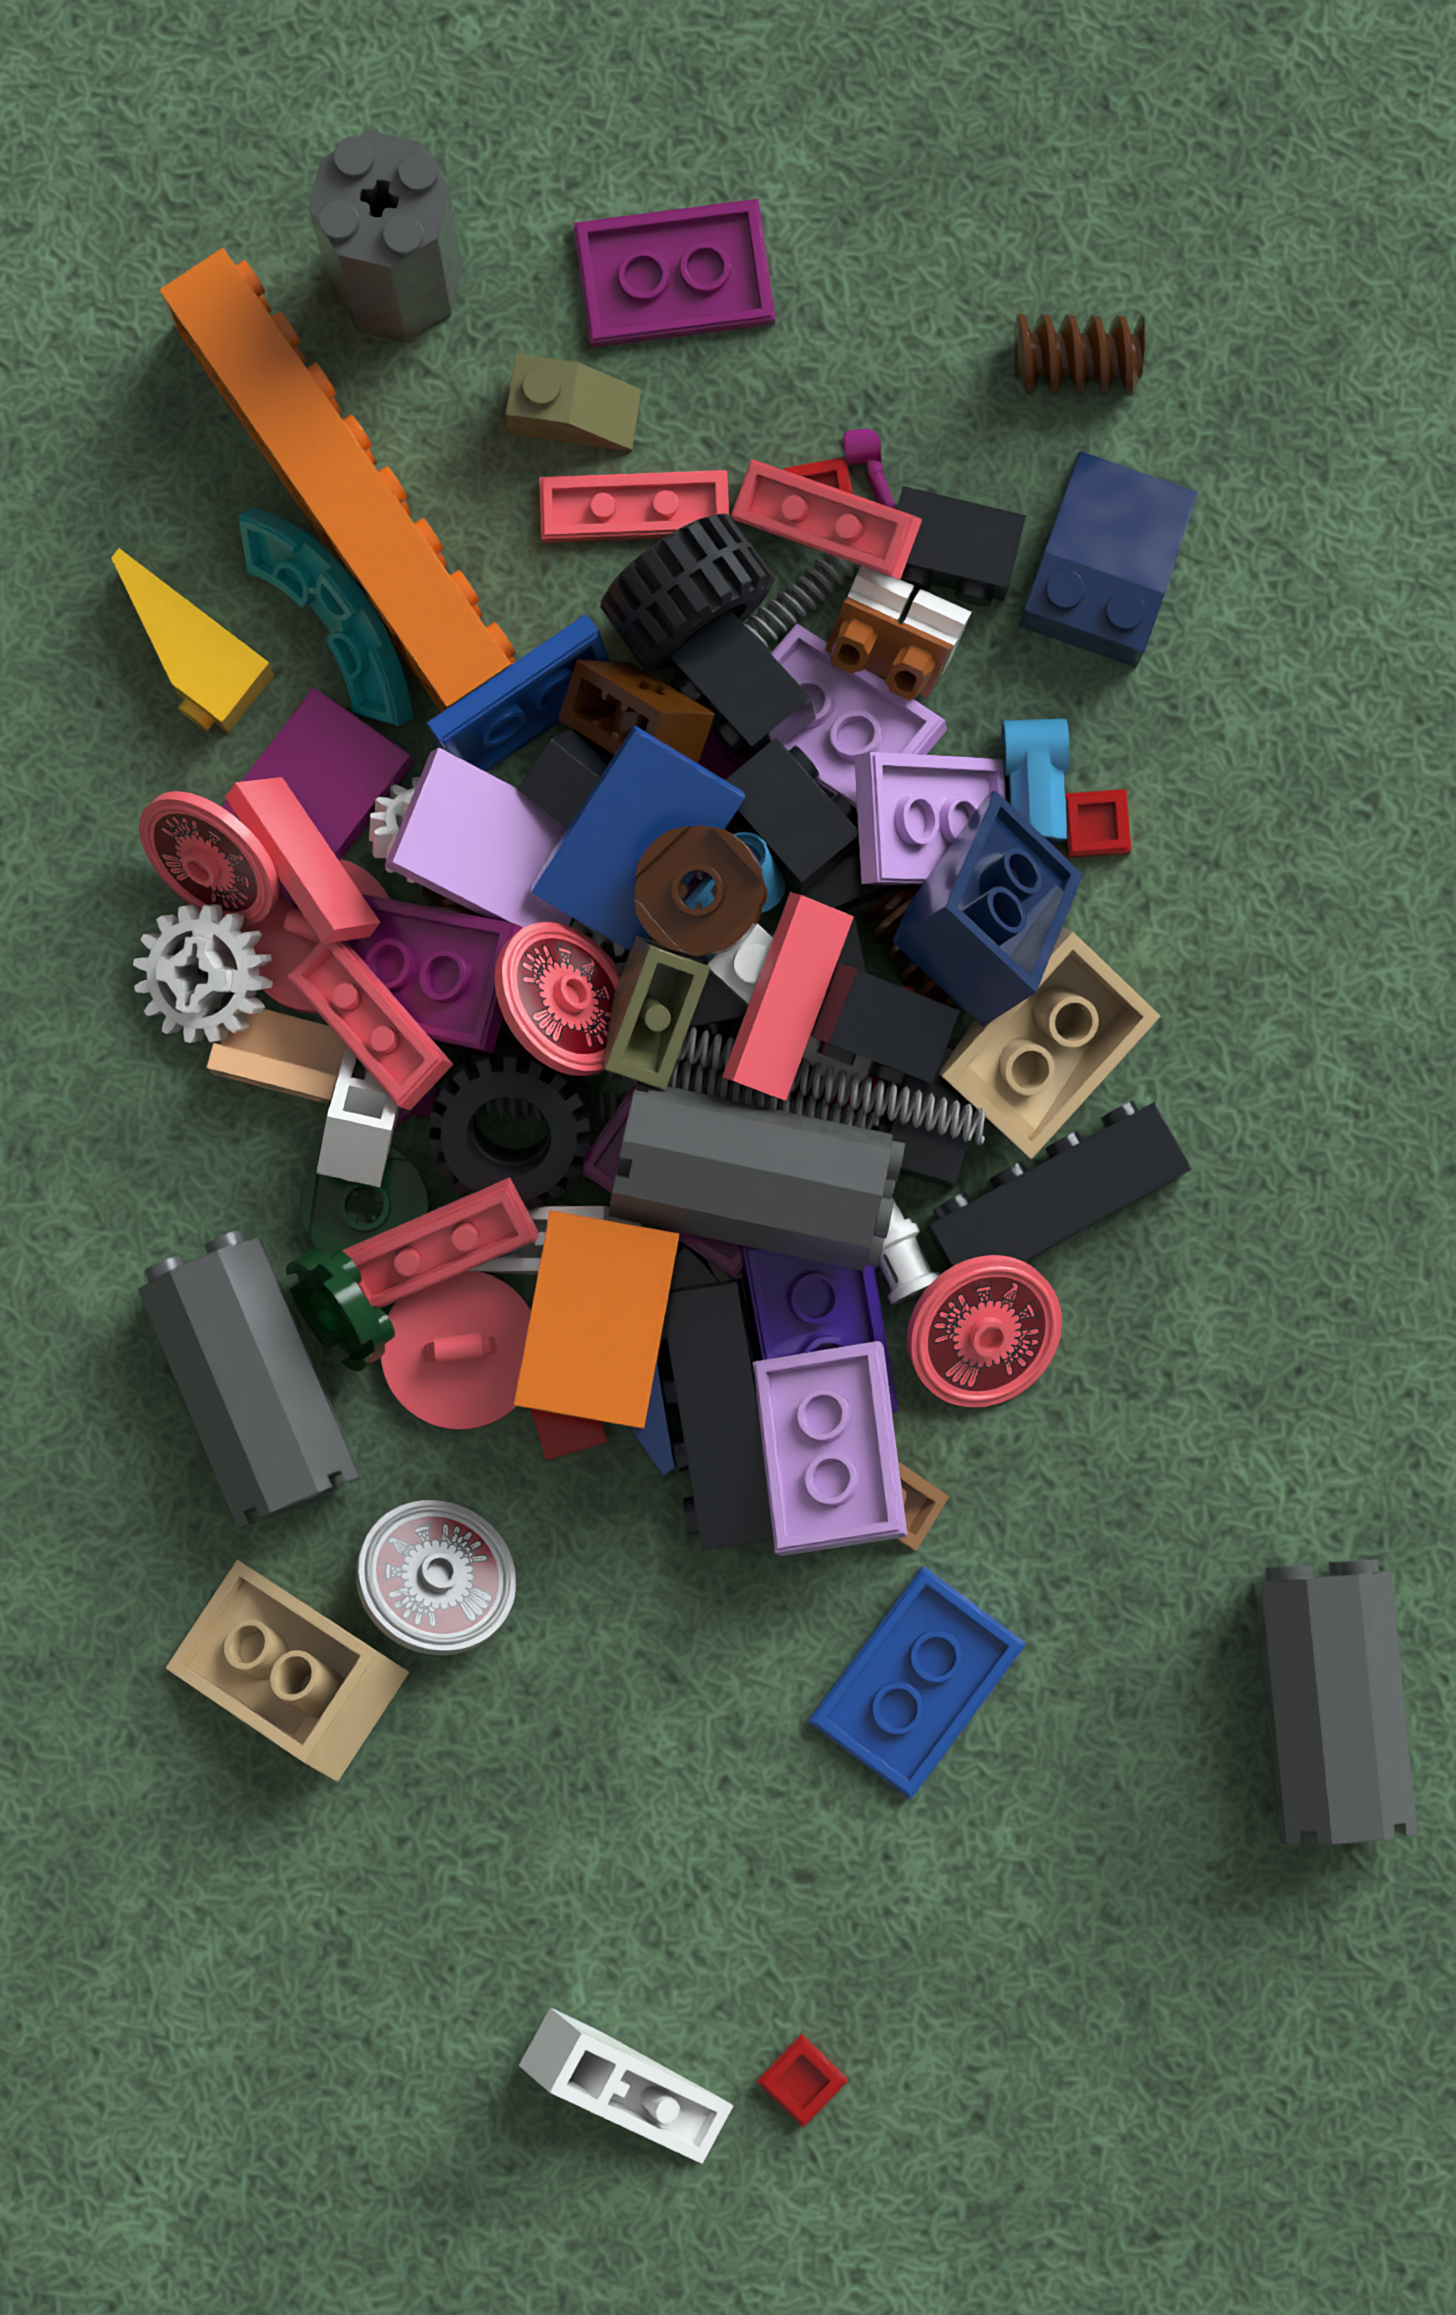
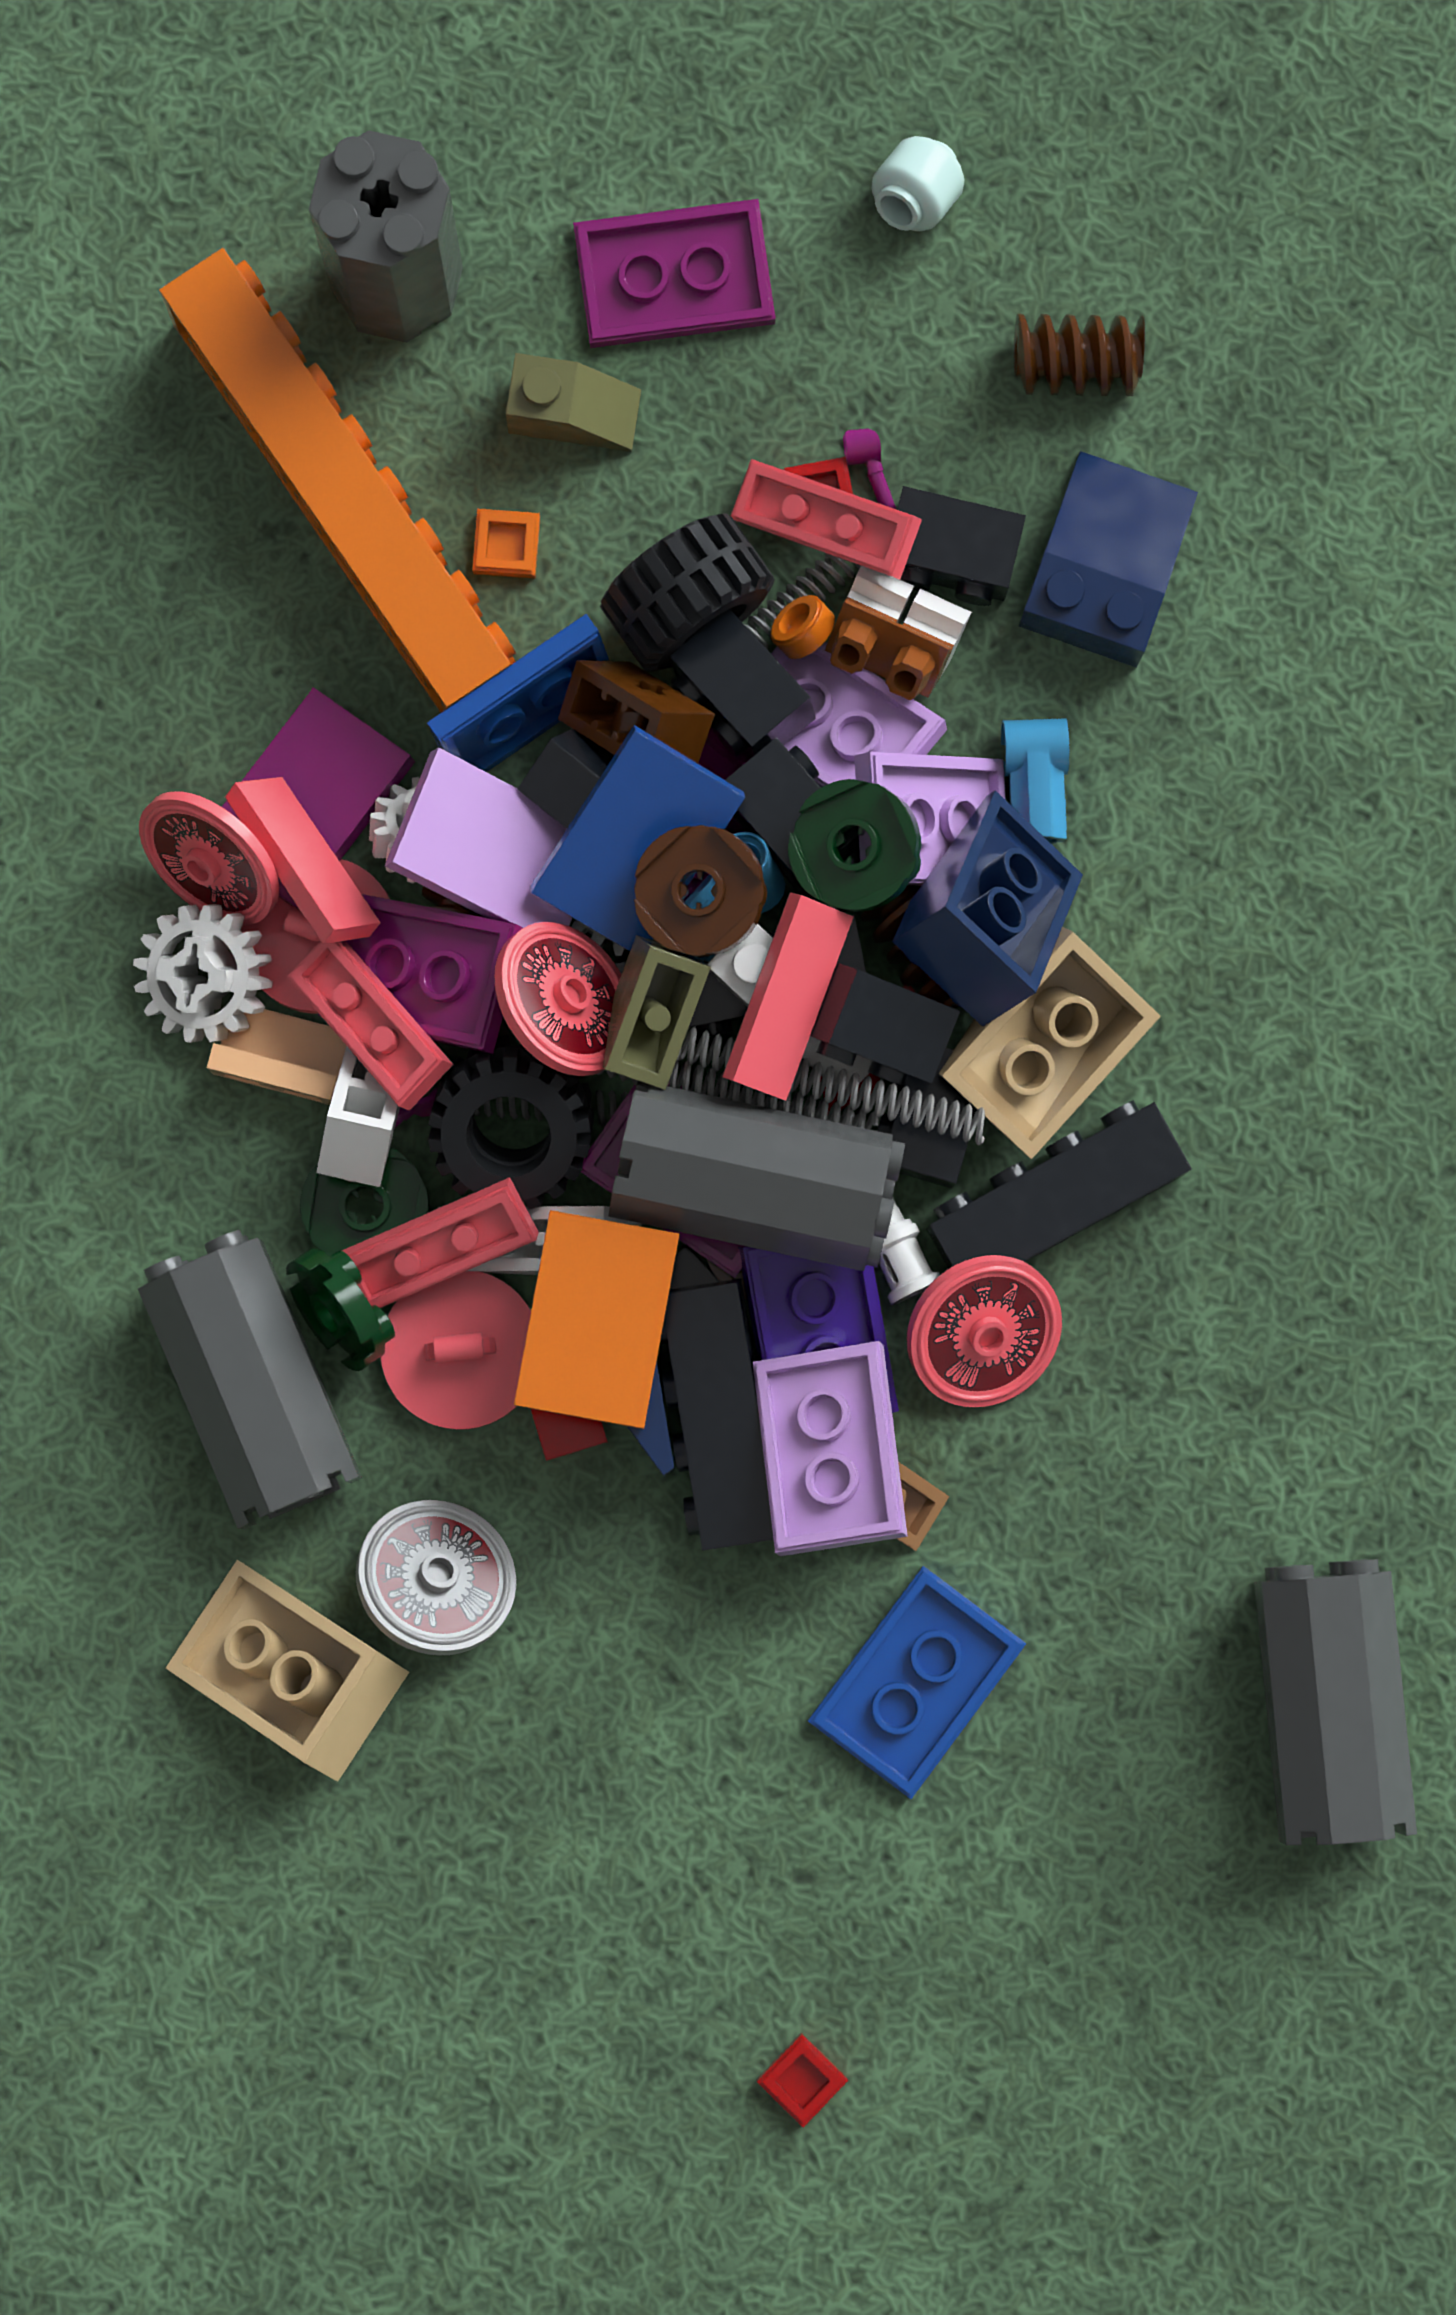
yellow slope [111,548,275,734] -> none
teal tile [239,507,414,726] -> none
white slope [519,2007,733,2164] -> none
coral tile [539,470,729,543] -> none
red tile [1065,789,1132,859] -> none
none -> orange tile [472,508,540,579]
none -> orange tile [771,595,835,659]
none -> dark green plate [788,779,922,912]
none -> light aqua head [871,136,965,232]

